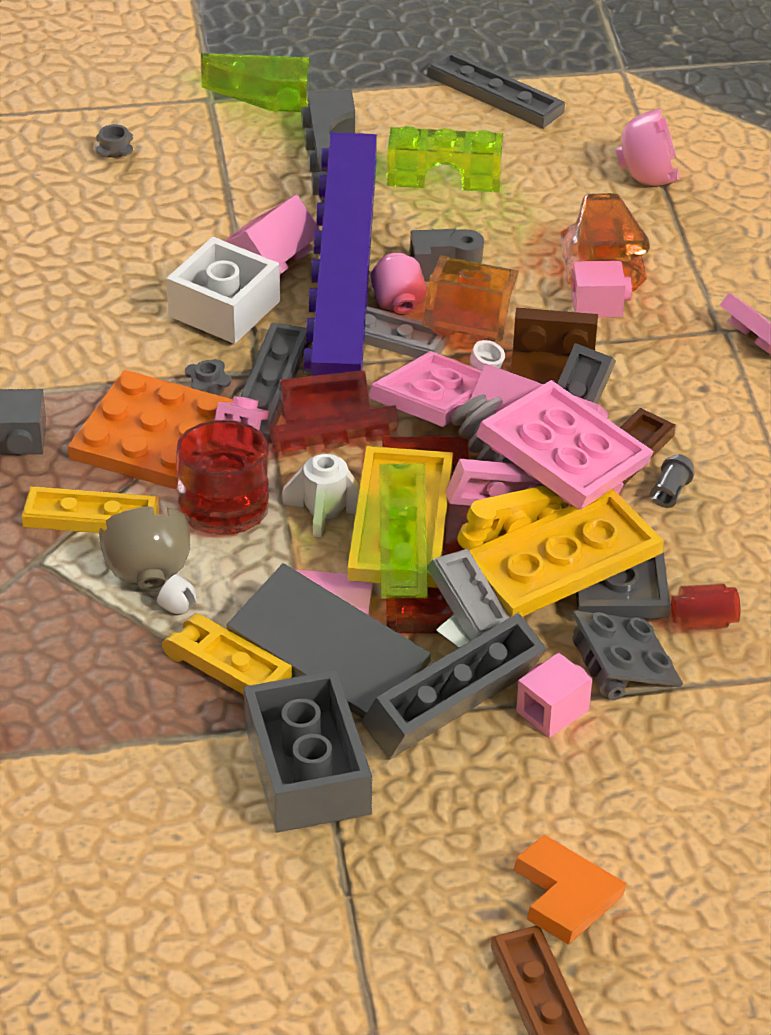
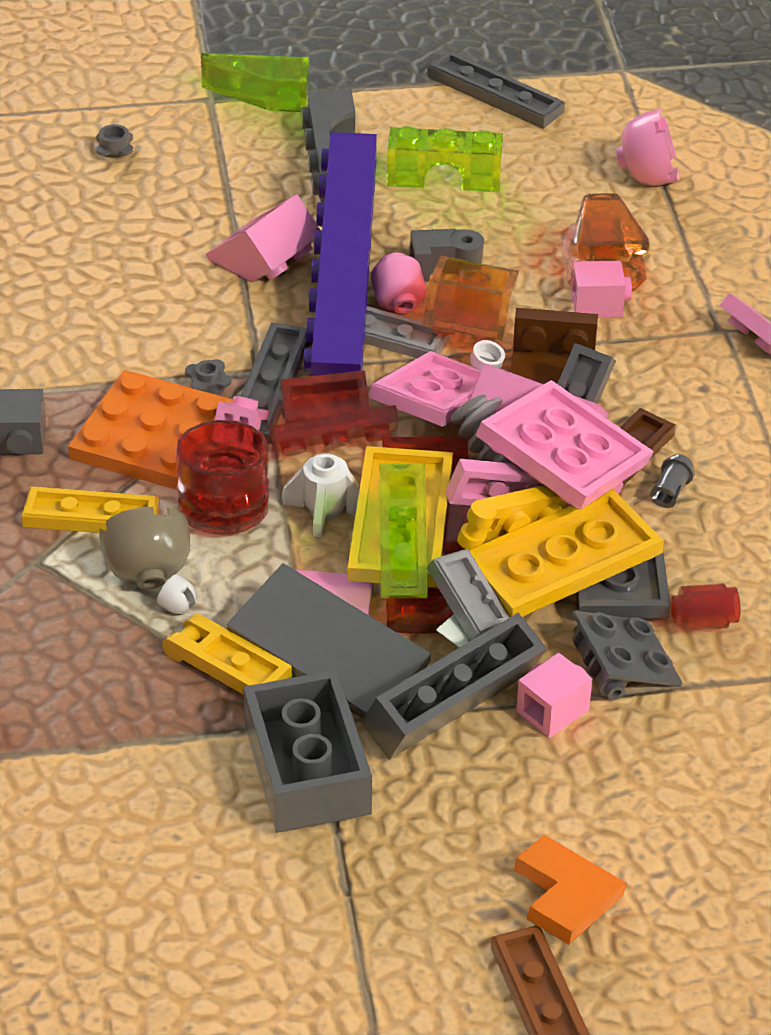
white brick [166,237,280,344] -> none

